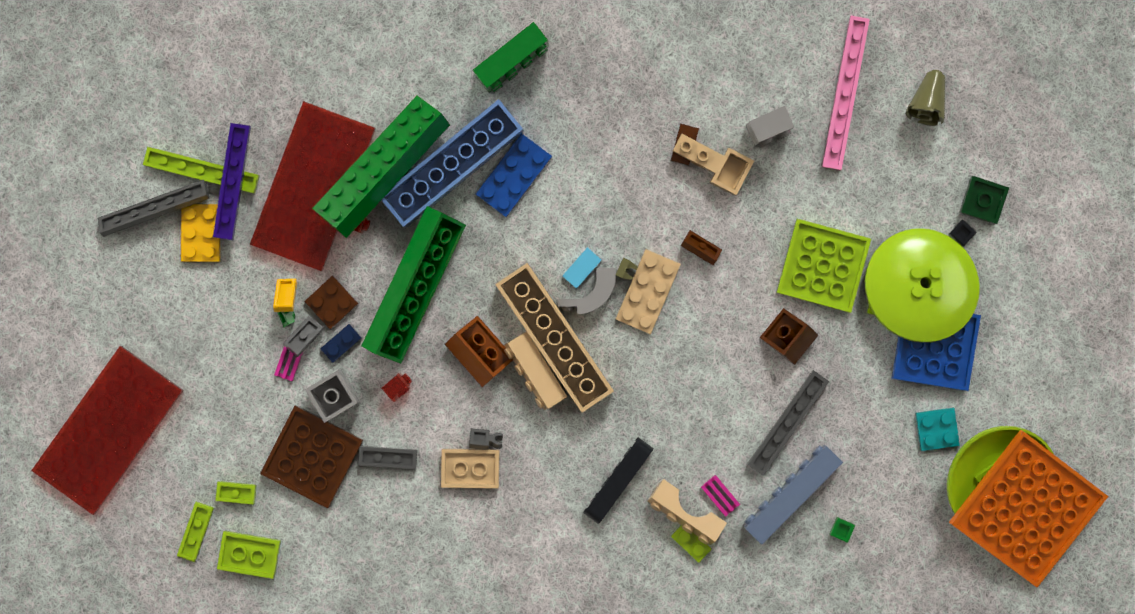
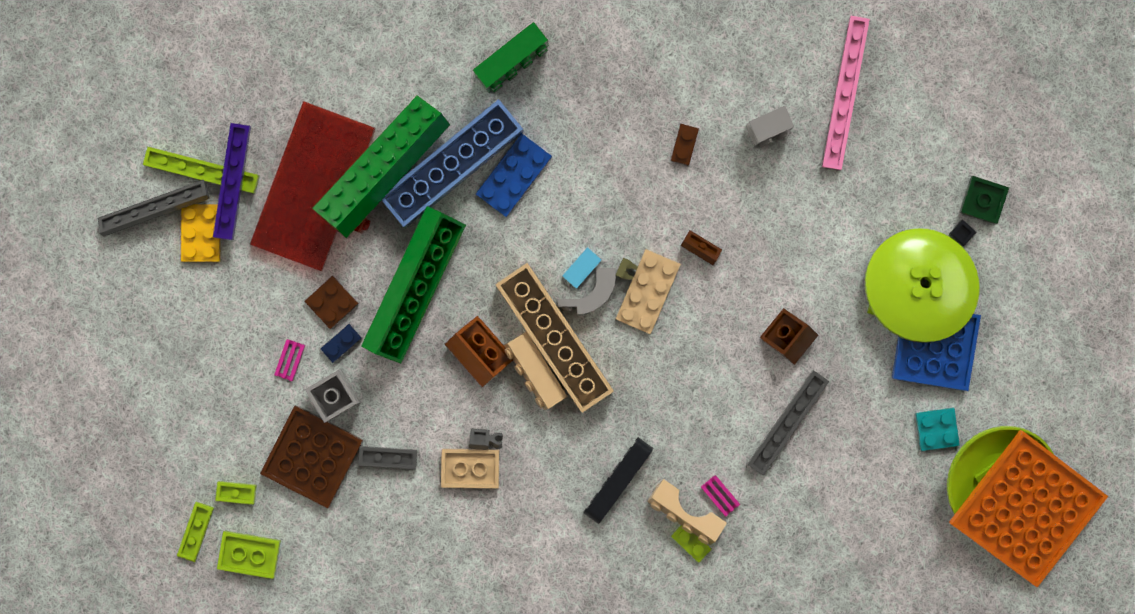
clear red plate [31,346,184,515] -> none
yellow tile [273,279,297,312] -> none
green plate [277,311,295,327] -> none
dark grey plate [283,316,323,357] -> none
clear red window [381,372,413,402] -> none
tan plate [673,134,754,196] -> none
sand blue brick [744,445,843,545] -> none
lime plate [776,219,871,313] -> none
green plate [829,517,855,543] -> none
olive cone [905,70,946,126] -> none

